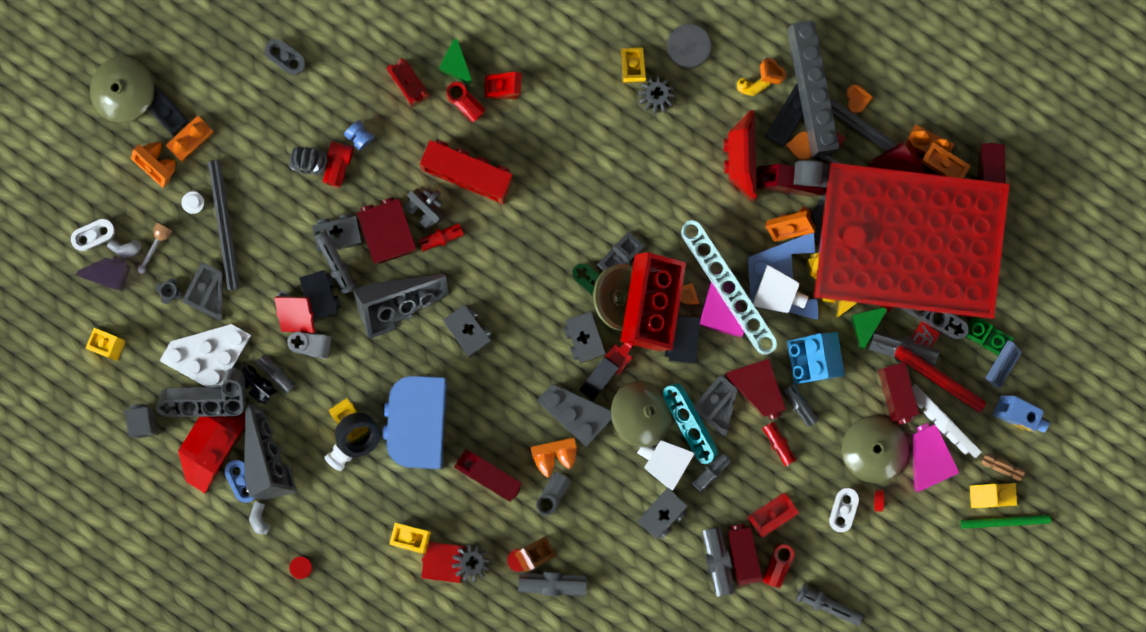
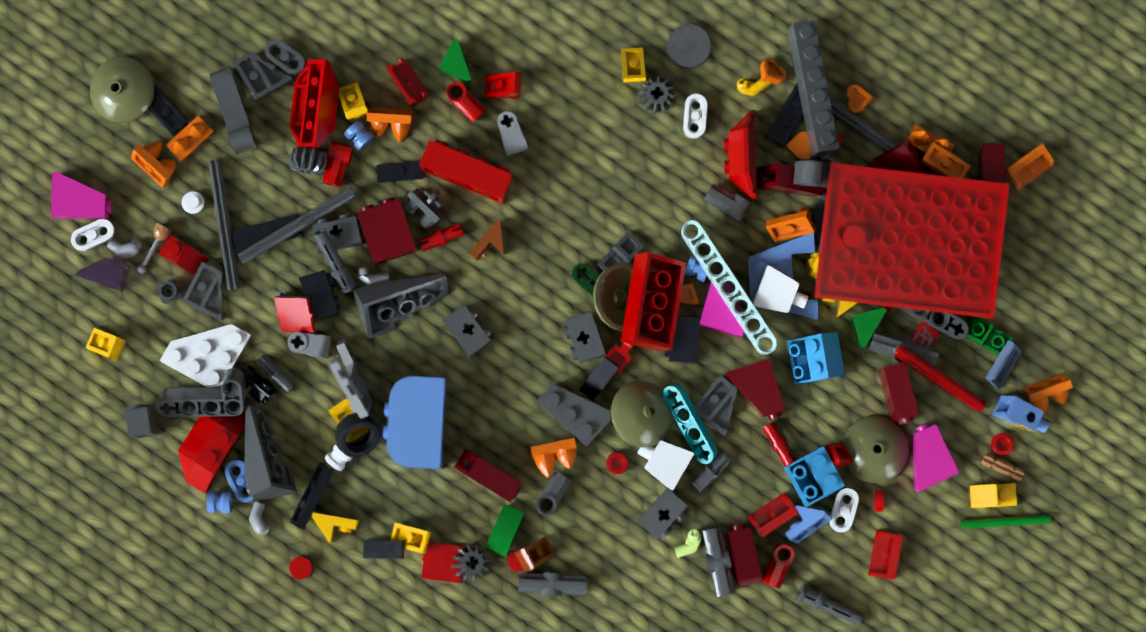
dark grey axle [783,384,818,427] -> none
white plate [912,384,981,458] -> none
none -> dark pink slope [51,172,113,219]
none -> red slope [158,235,209,276]
none -> medium blue wheel [207,491,232,514]
none -> dark grey beam [209,67,258,154]
none -> black tile [231,214,302,254]
none -> dark grey wing [232,52,292,102]
none -> dark grey axle [238,187,357,264]
none -> red wedge [289,59,340,148]
none -> black tile [290,462,334,530]
none -> yellow slope [312,513,359,543]
none -> light grey wing [329,338,372,419]
none -> yellow slope [339,82,368,121]
none -> light grey arm [357,266,389,284]
none -> black piece [363,540,404,559]
none -> orange tile [367,108,413,142]
none -> black piece [376,161,422,183]
none -> dark orange slope [469,219,504,261]
none -> green slope [486,504,525,557]
none -> light grey piece [497,111,528,156]
none -> red tile [606,452,629,475]
none -> yellowish green arm [674,529,702,558]
none -> white plate [683,94,707,139]
none -> medium blue wheel [684,254,707,282]
none -> dark grey piece [703,184,751,223]
none -> dark azure slope [784,446,845,507]
none -> medium blue slope [786,506,833,544]
none -> red tile [825,443,853,467]
none -> red hinge [868,531,903,580]
none -> red tile [990,433,1014,456]
none -> orange hinge [1006,143,1055,191]
none -> orange tile [1022,373,1073,416]

